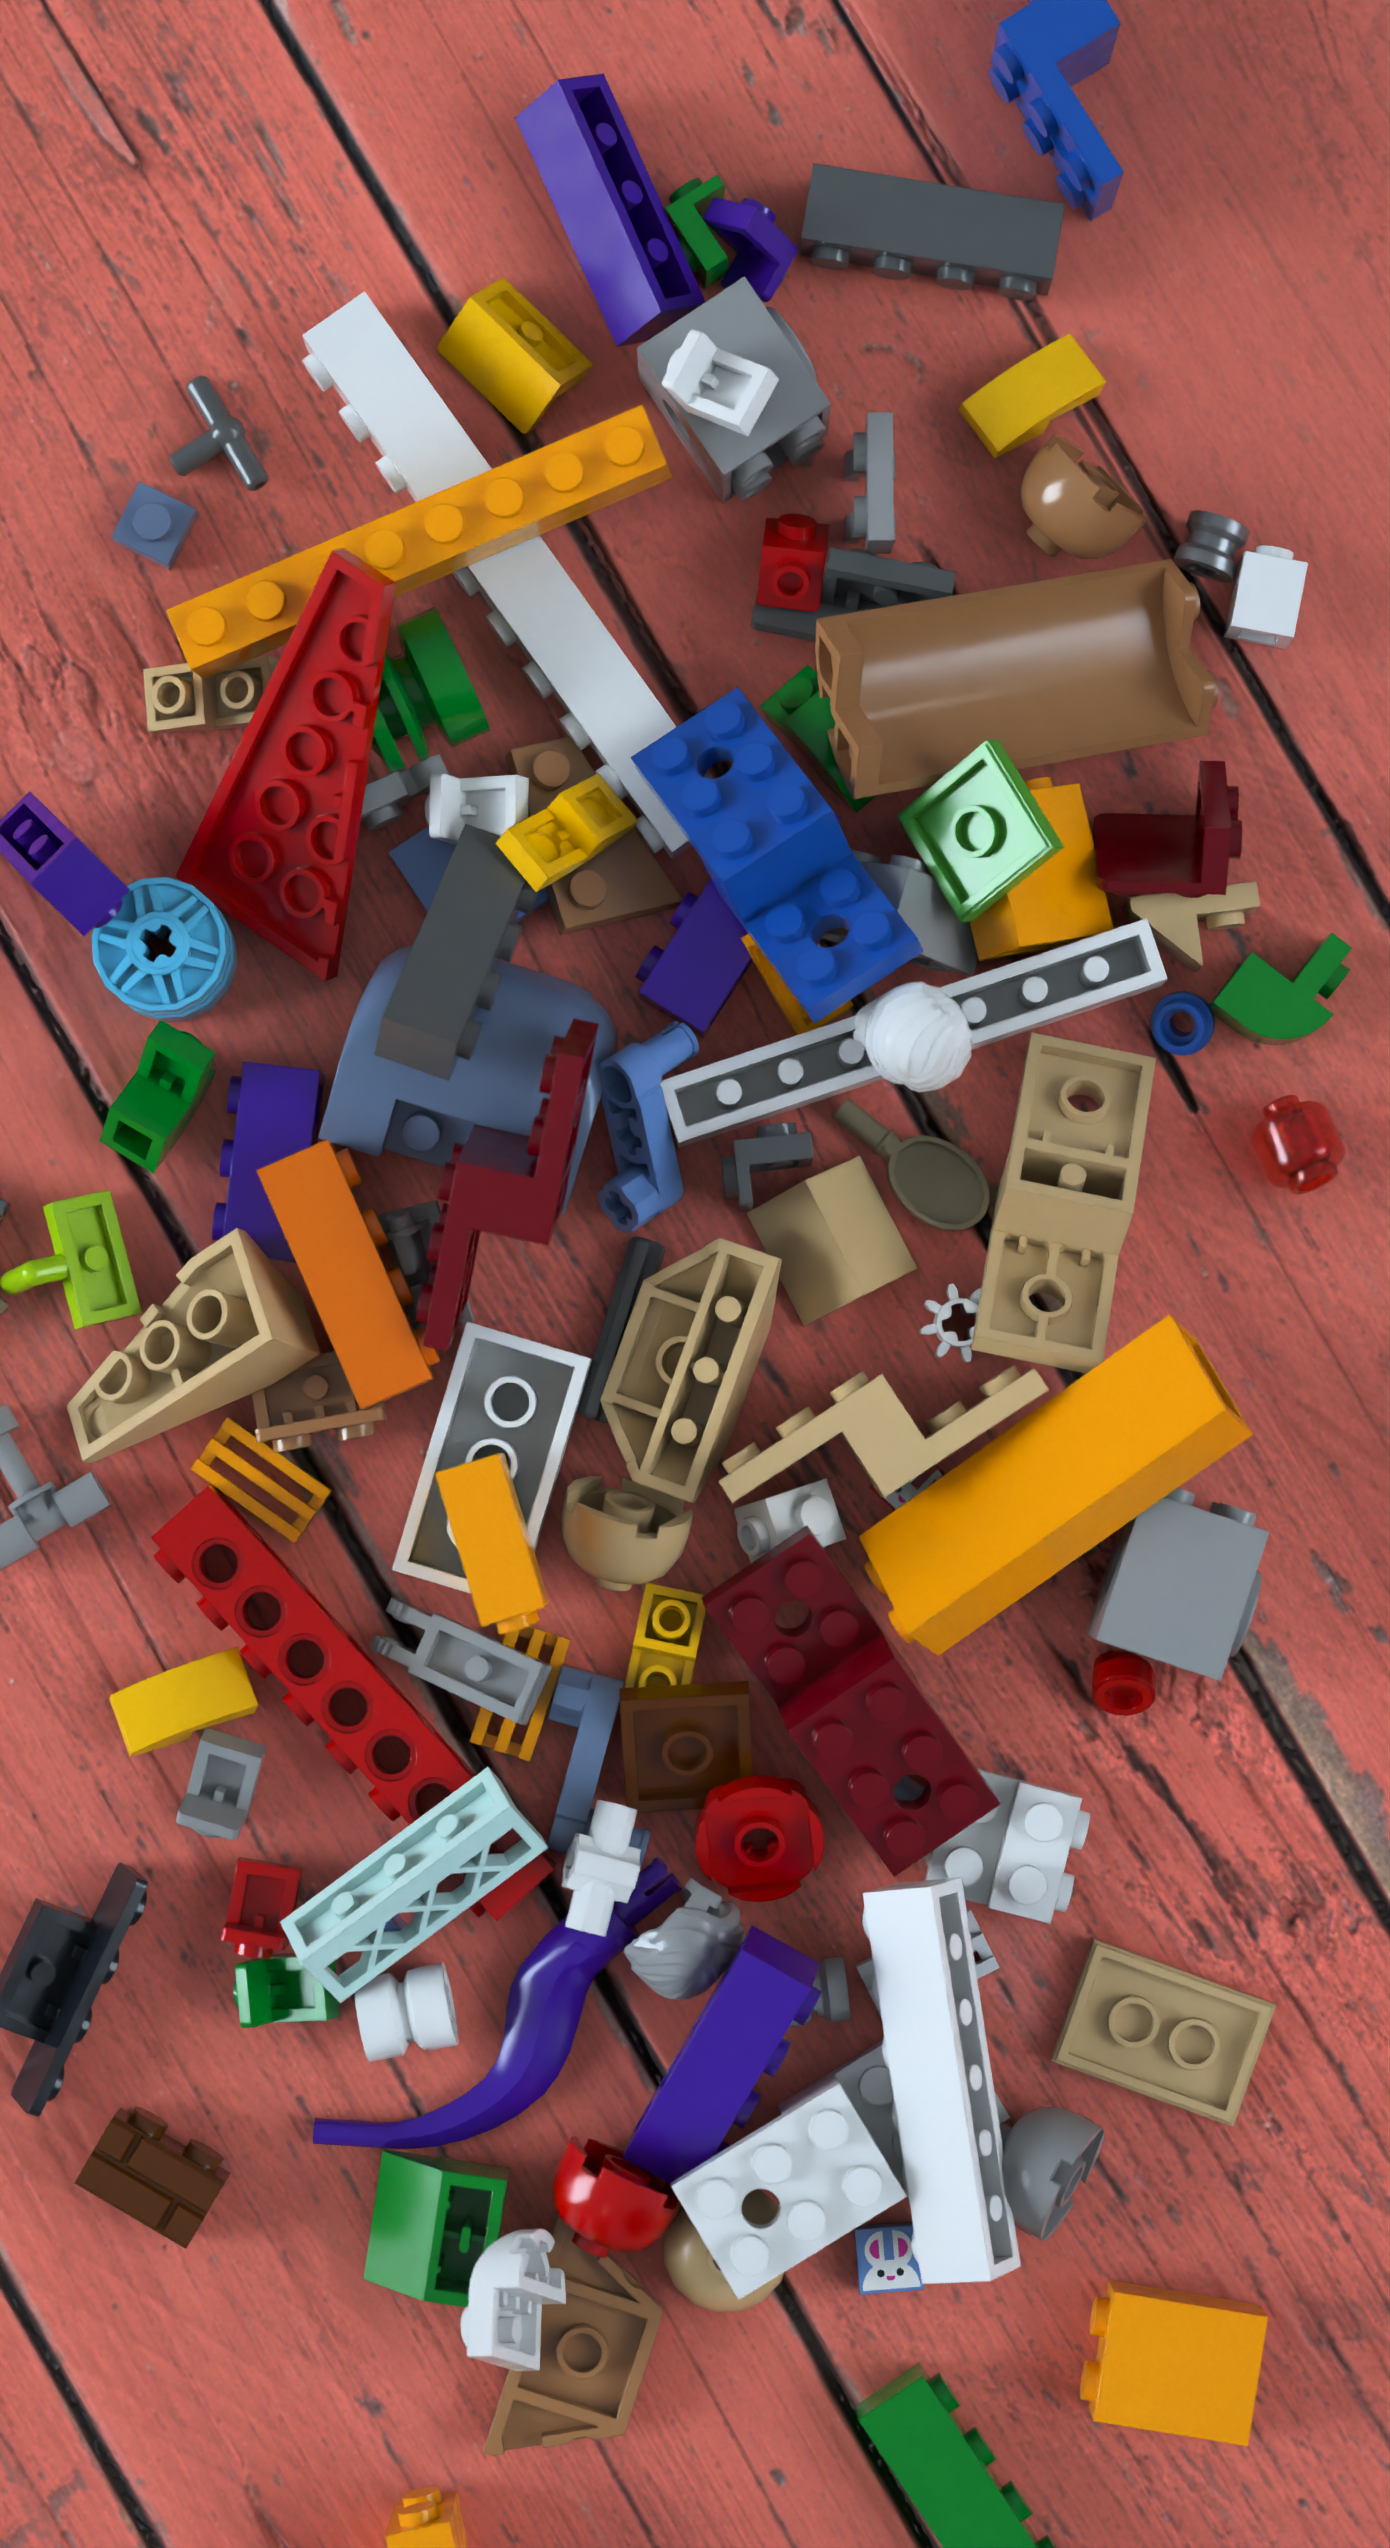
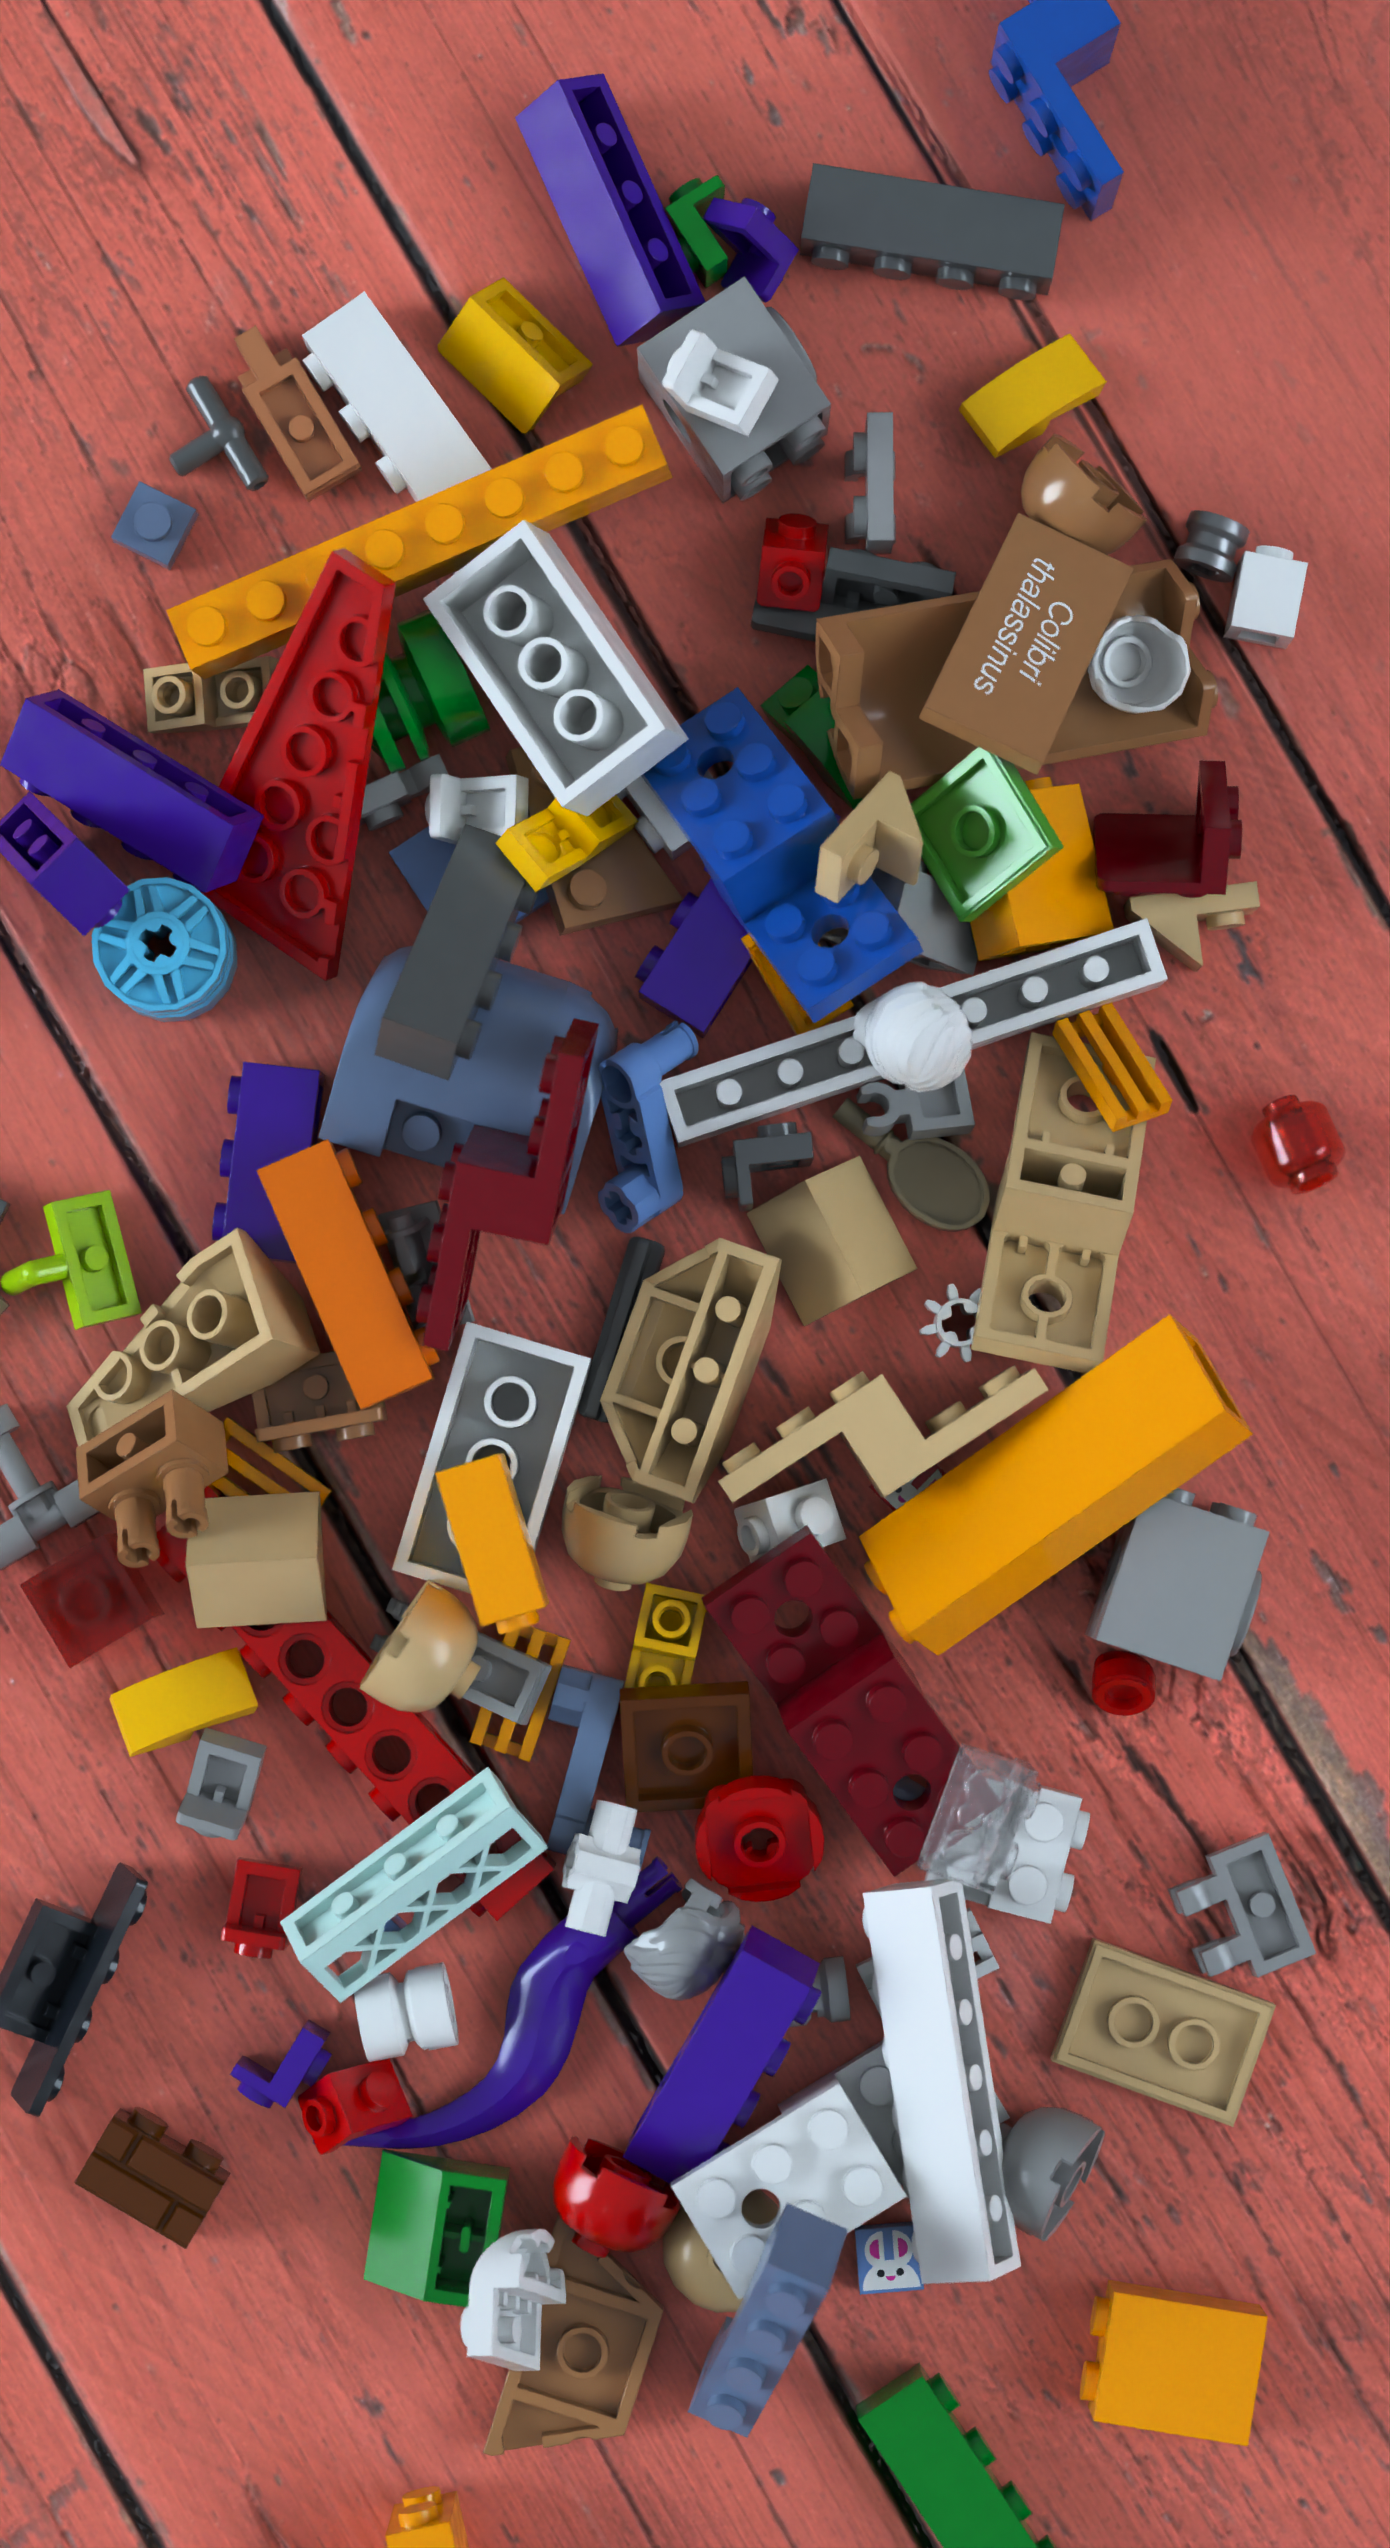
green brick [99,1020,216,1173] -> none
green bracket [233,1954,340,2028] -> none
blue plate [1150,991,1215,1055] -> none
green brick [1209,933,1352,1045] -> none
none -> dark purple brick [0,689,264,893]
none -> clear red head [20,1532,165,1668]
none -> medium nougat brick [76,1389,229,1568]
none -> tan slope [186,1491,327,1628]
none -> dark purple bracket [230,2020,332,2108]
none -> nougat hinge [234,326,362,502]
none -> red bracket [298,2058,413,2155]
none -> tan cylinder [359,1580,481,1713]
none -> white brick [423,520,689,816]
none -> sand blue arch [688,2203,848,2438]
none -> tan slope [815,770,923,903]
none -> light grey plate [856,1069,975,1140]
none -> clear bracket [917,1743,1041,1894]
none -> medium nougat tile [919,513,1134,775]
none -> light orange tile [1052,1002,1172,1132]
none -> white hair [1088,615,1191,714]
none -> light grey plate [1168,1832,1316,1978]

